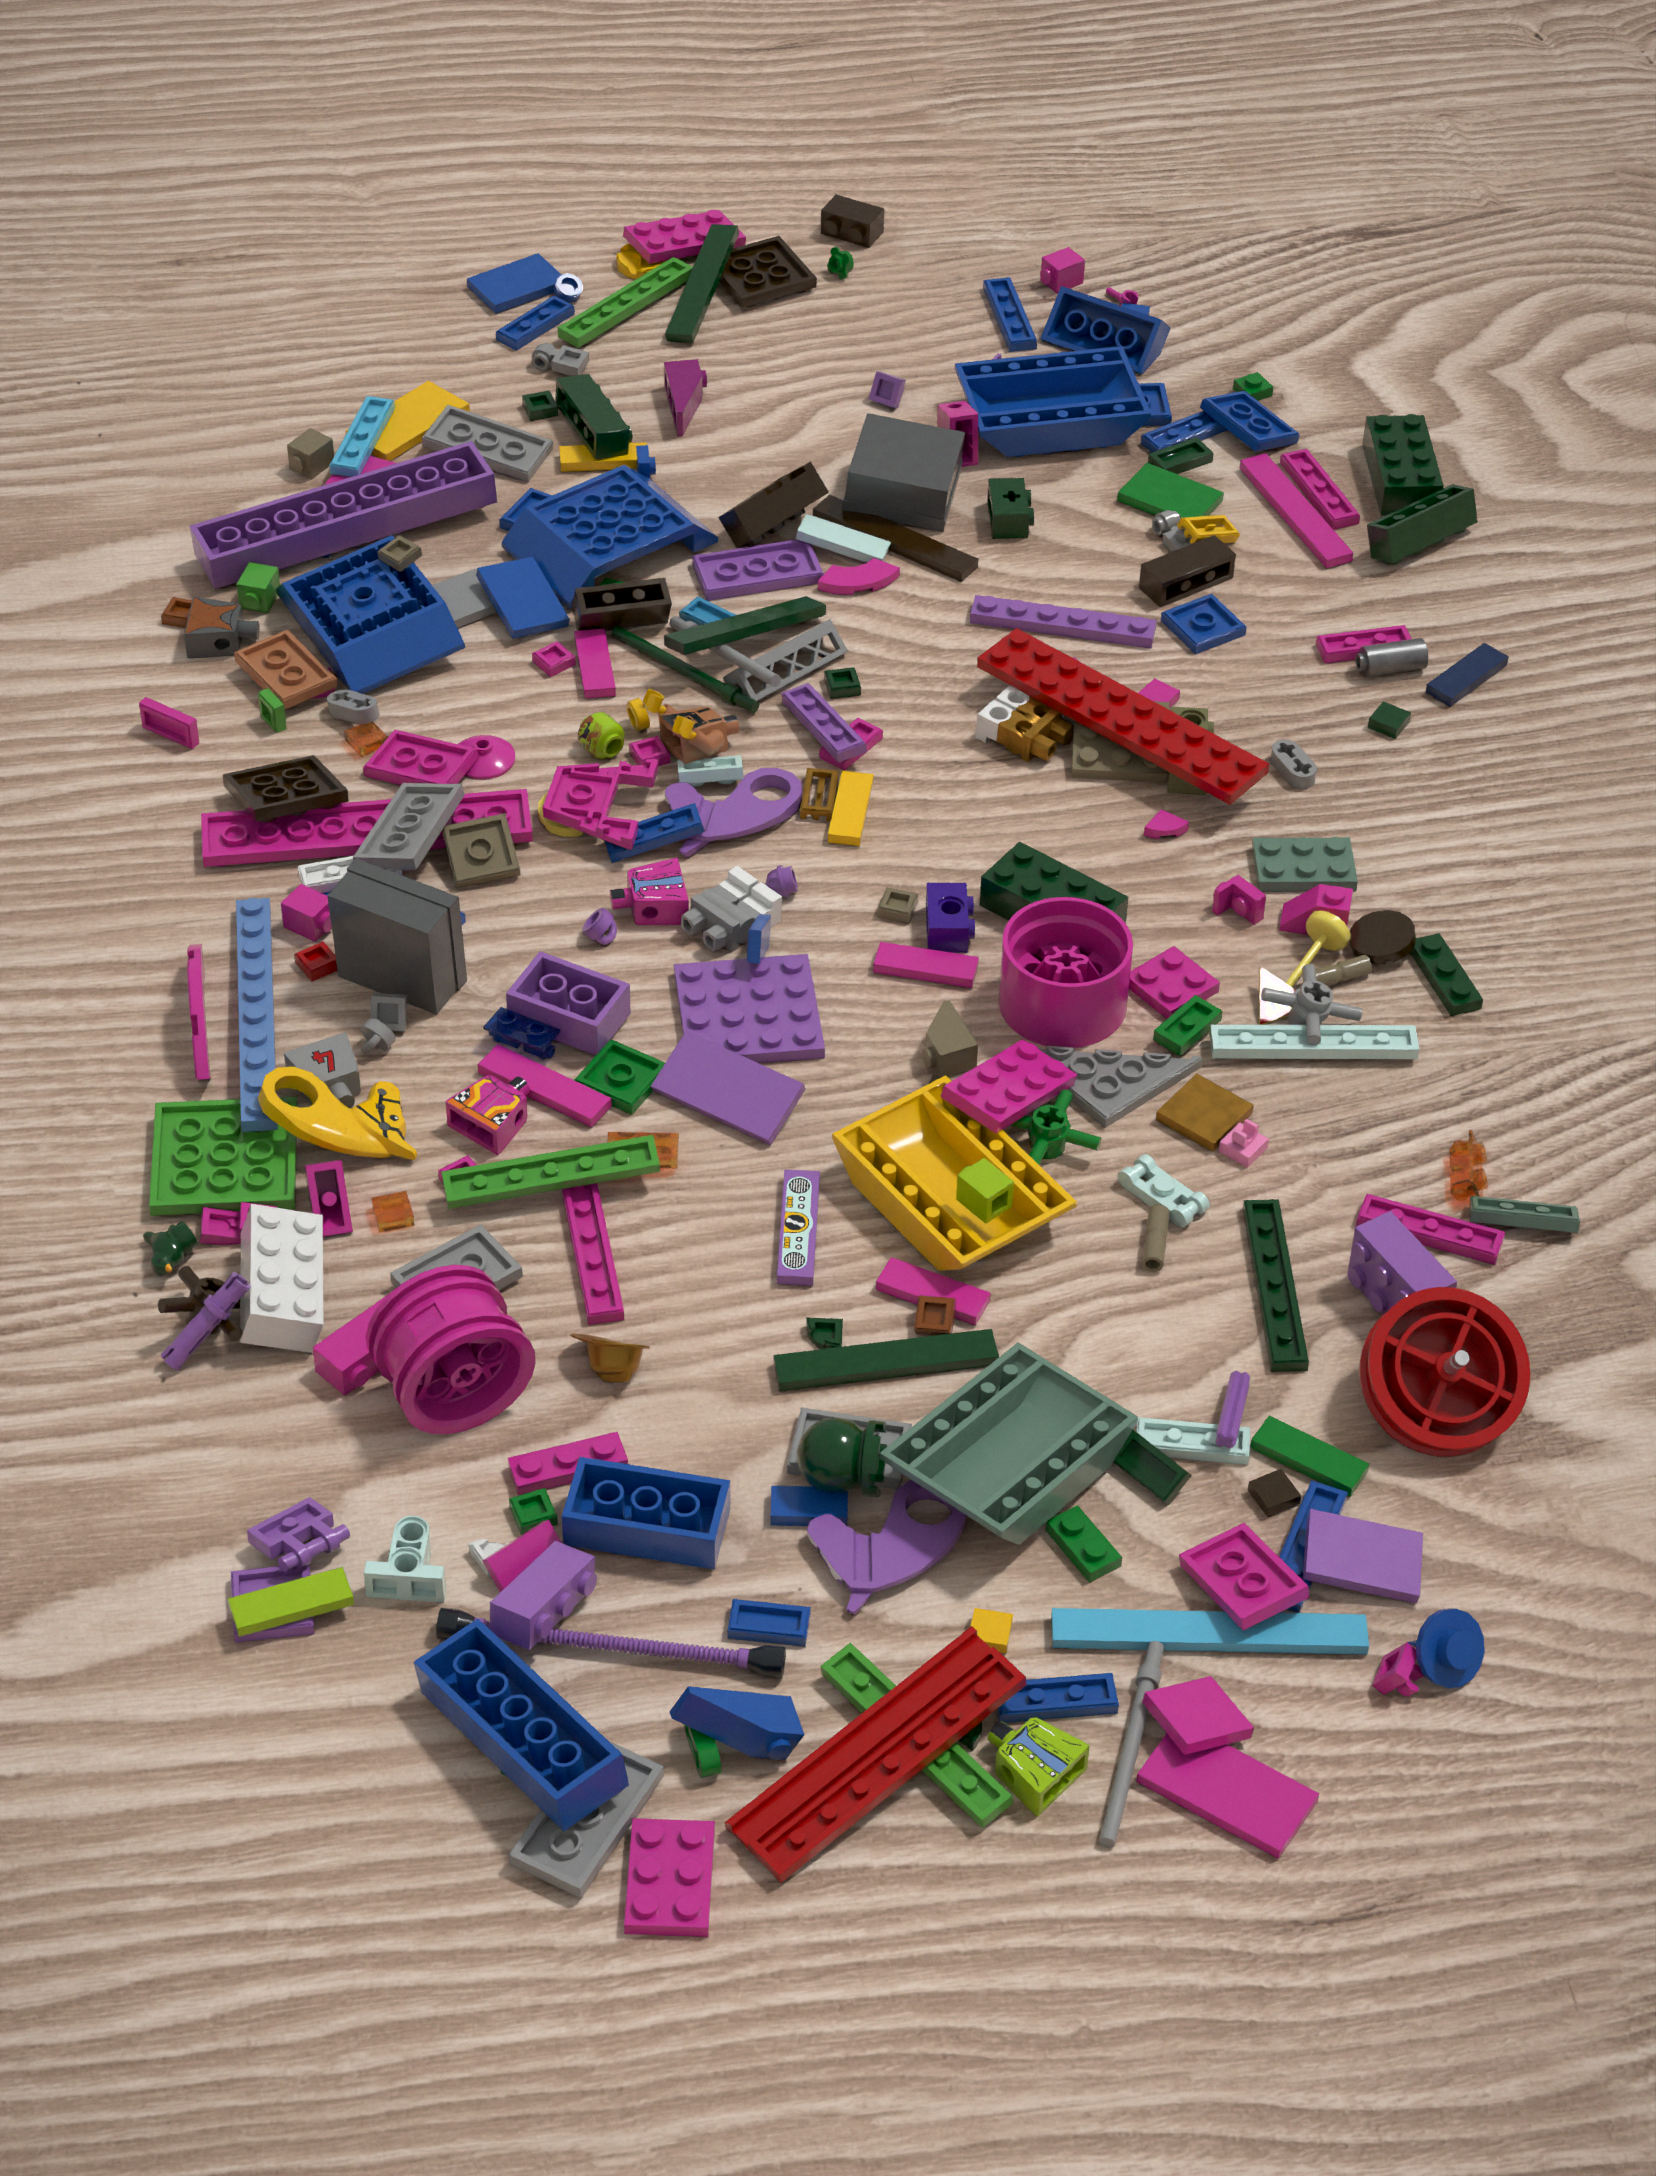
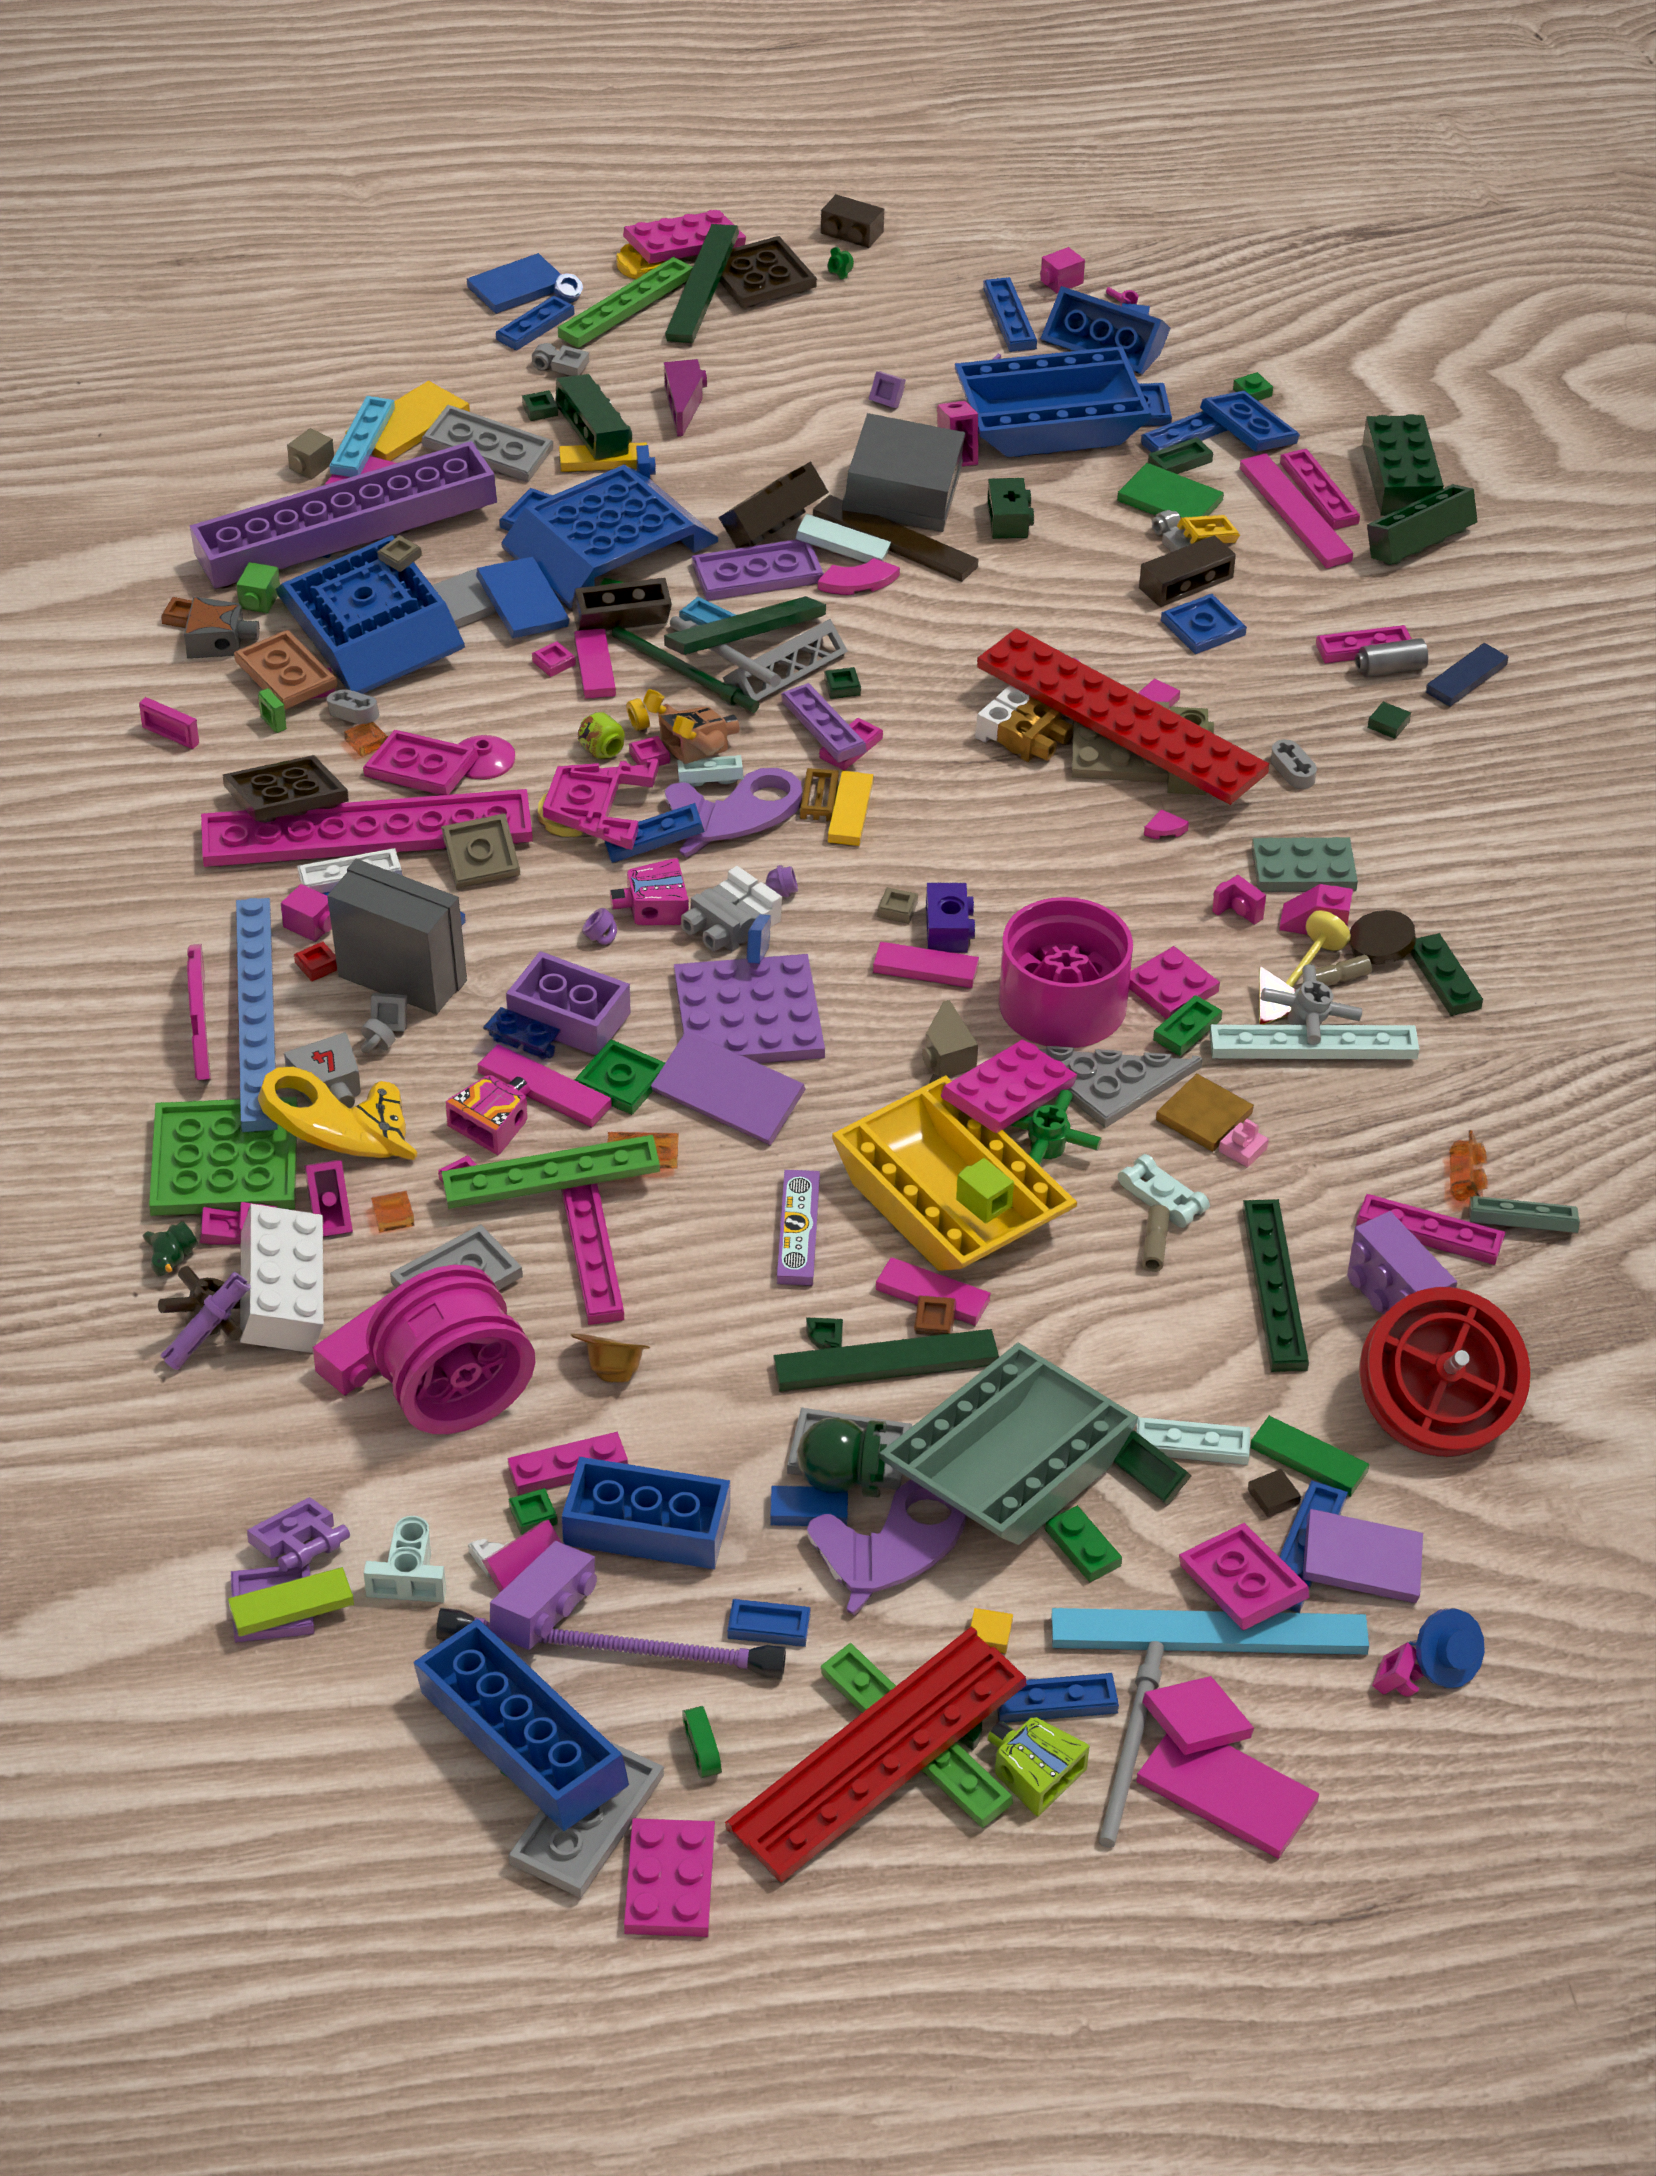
light grey plate [353,783,465,871] -> none
blue slope [669,1686,804,1760] -> none
medium lavender plate [970,595,1157,648] -> none
dark green brick [979,841,1128,923] -> none
medium lavender axle [1215,1370,1250,1449] -> none

